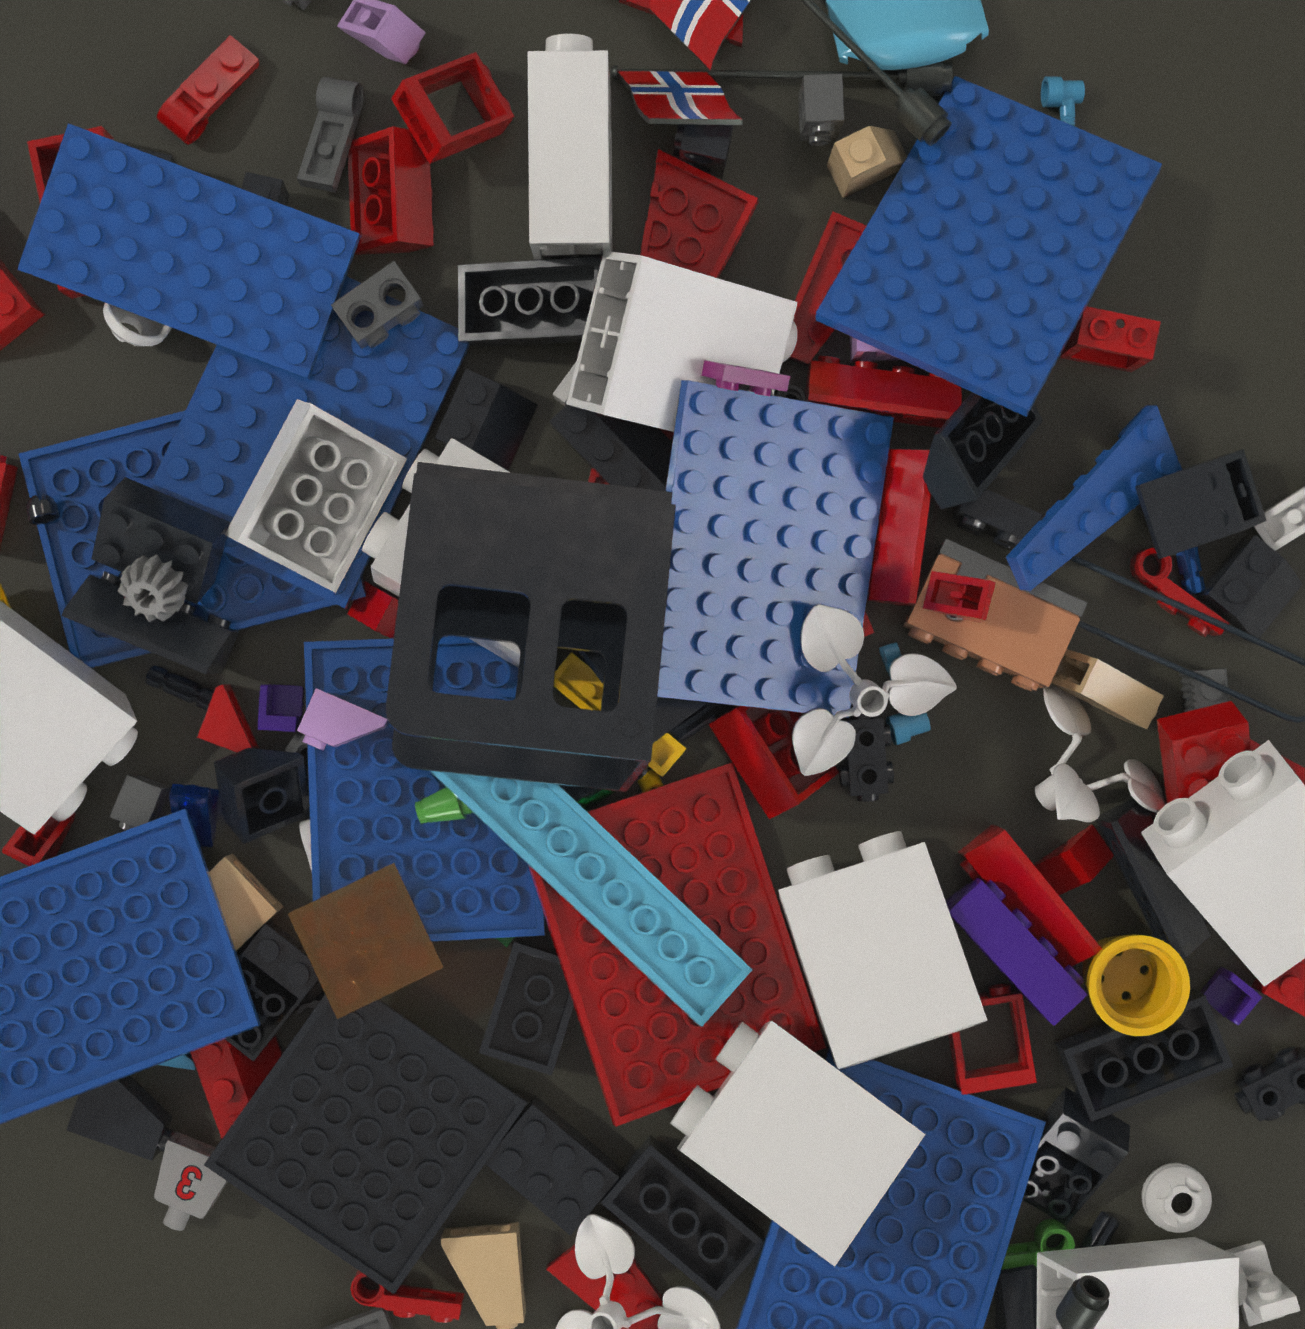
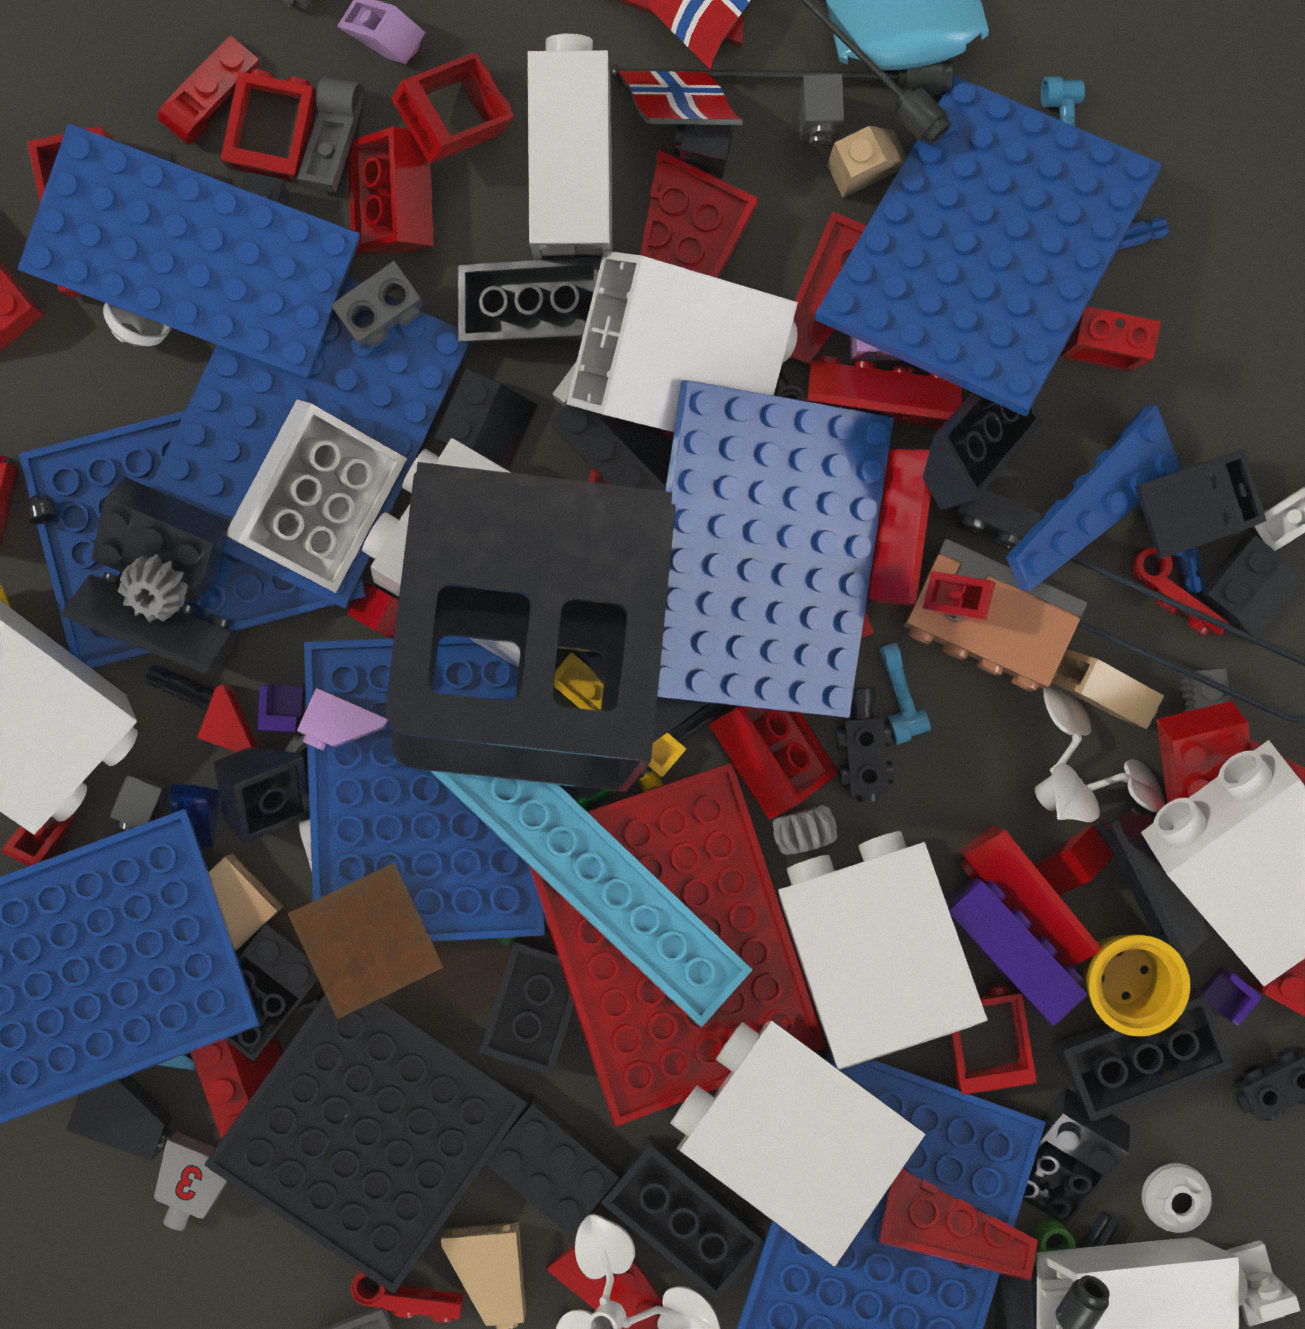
bright green cone [415,787,473,824] -> none
magenta plate [701,360,790,396] -> none
white plant [792,604,957,776] -> none
none -> red window [220,69,317,184]
none -> light grey gear [772,805,838,855]
none -> red wing [877,1168,1038,1280]
none -> blue axle [1118,216,1169,250]

